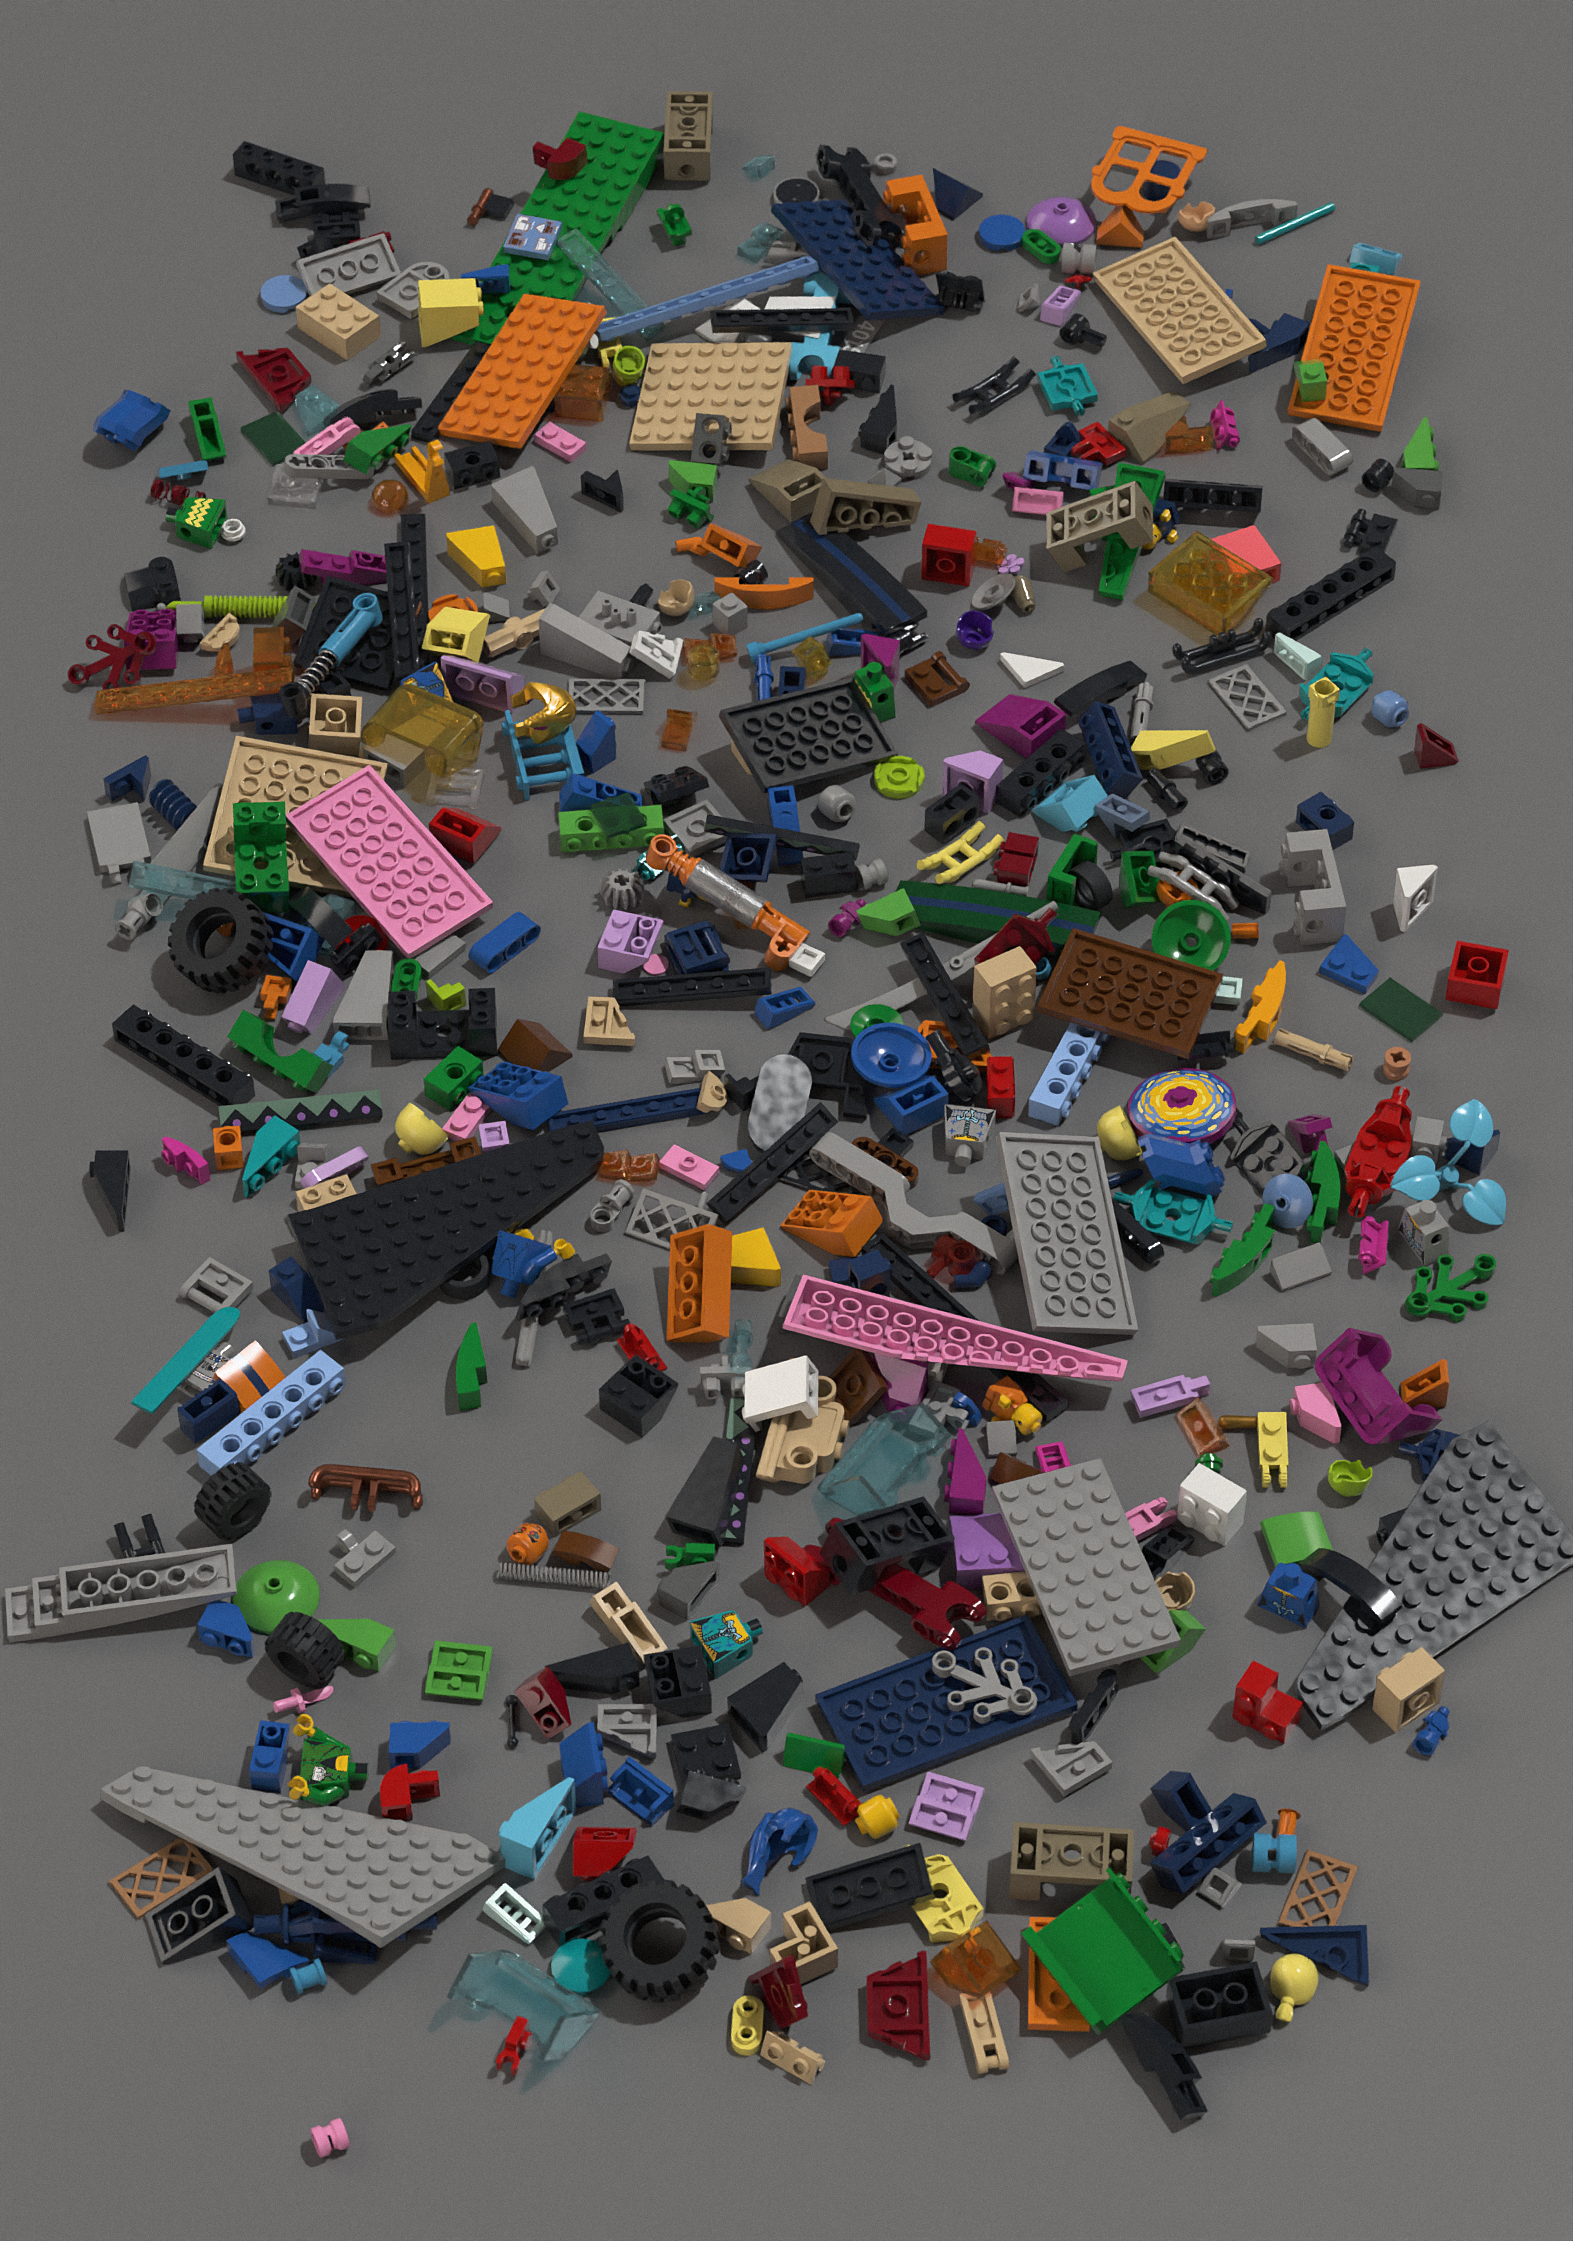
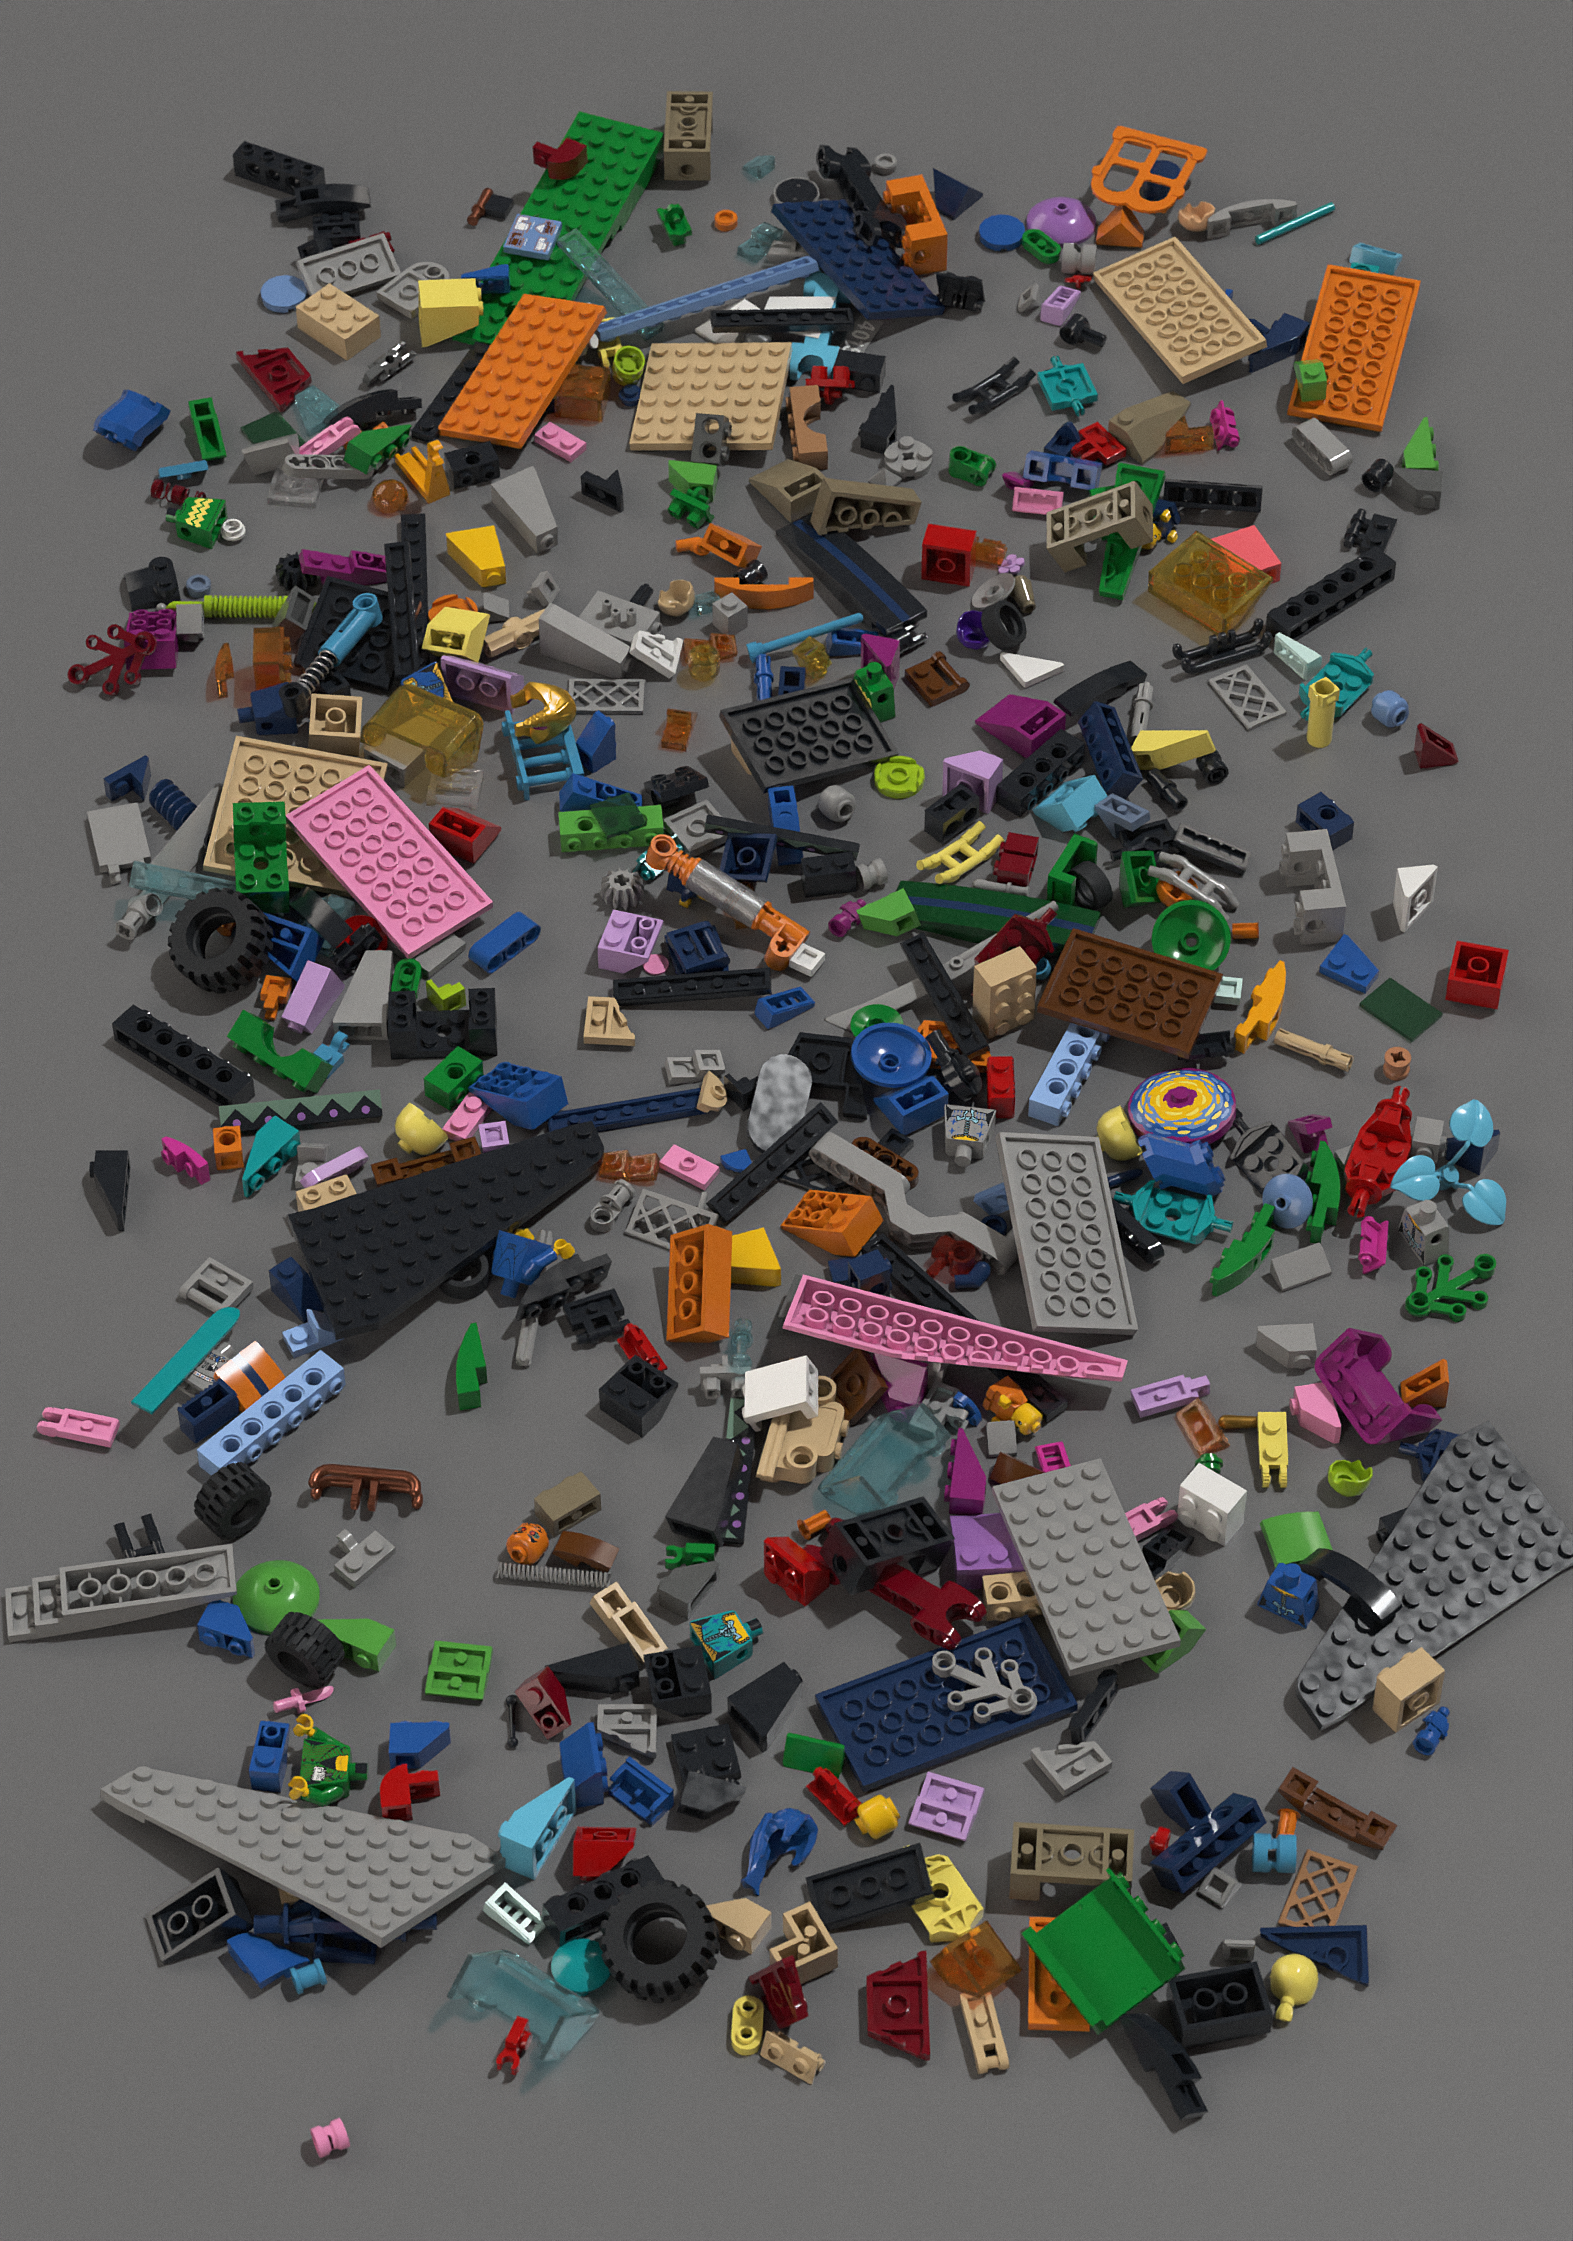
clear orange plate [94,667,295,715] -> none
medium nougat window [109,1837,214,1920] -> none
tan plate [200,613,240,652] -> none
reddish brown slope [498,1019,573,1072] -> none
black wing [1173,835,1272,915] -> none
red brick [1232,1660,1303,1744] -> none
none -> bright pink hinge [37,1407,120,1448]
none -> sand blue tile [186,575,212,598]
none -> light grey slope [241,433,299,475]
none -> orange tile [714,210,738,231]
none -> orange piece [797,1510,831,1540]
none -> black tyre [981,600,1027,651]
none -> reddish brown slope [1278,1767,1397,1850]

